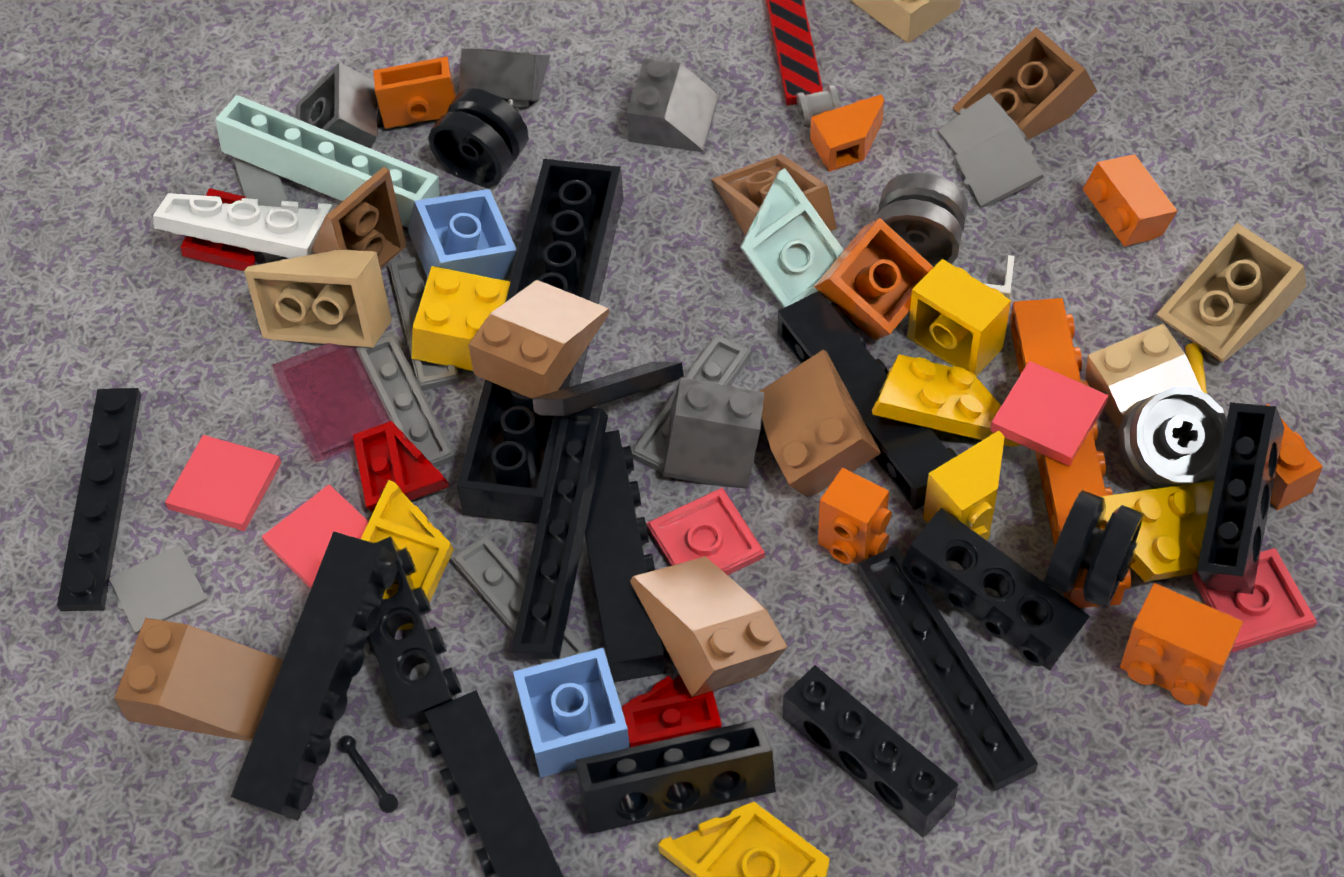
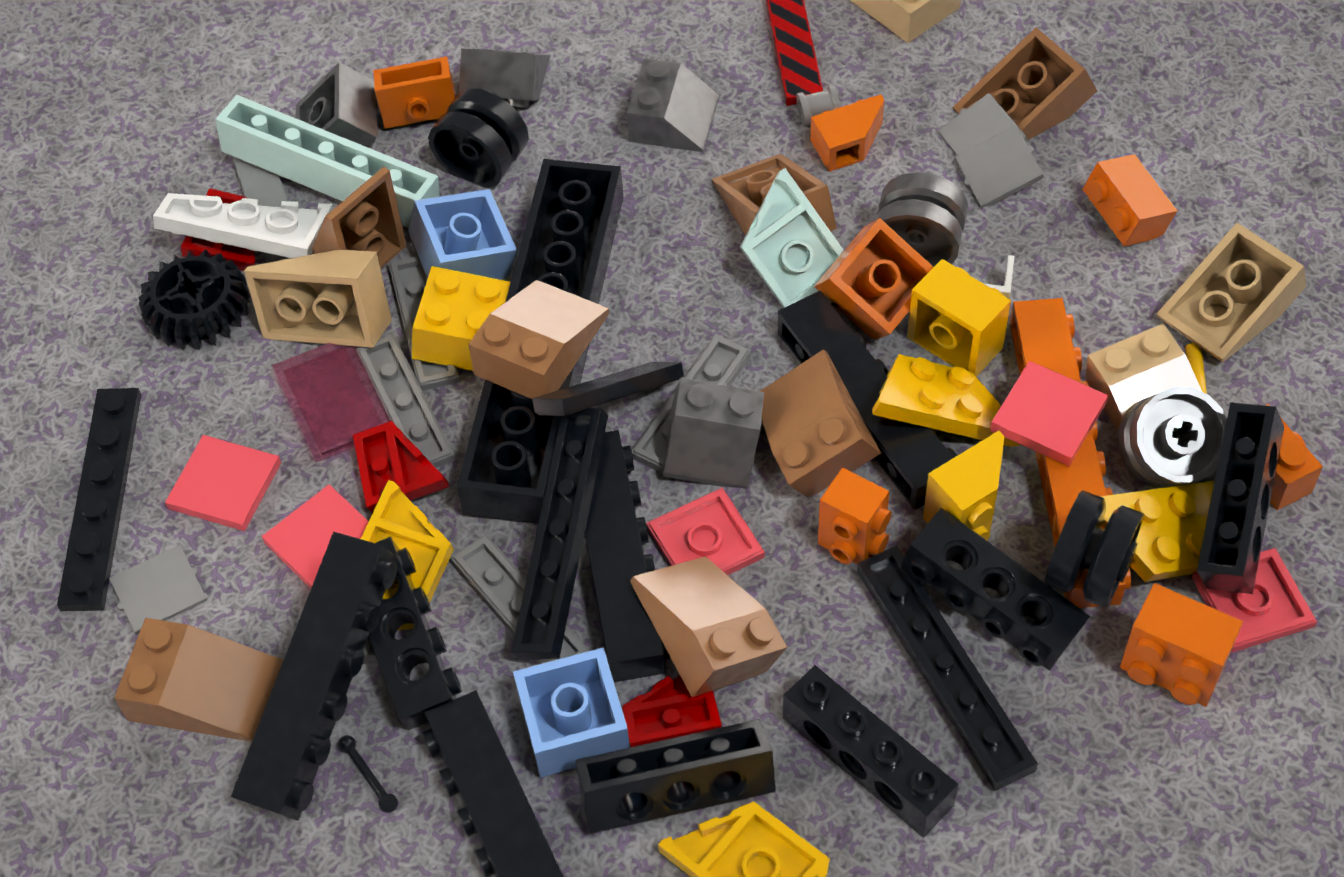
none -> black gear [138,249,250,350]

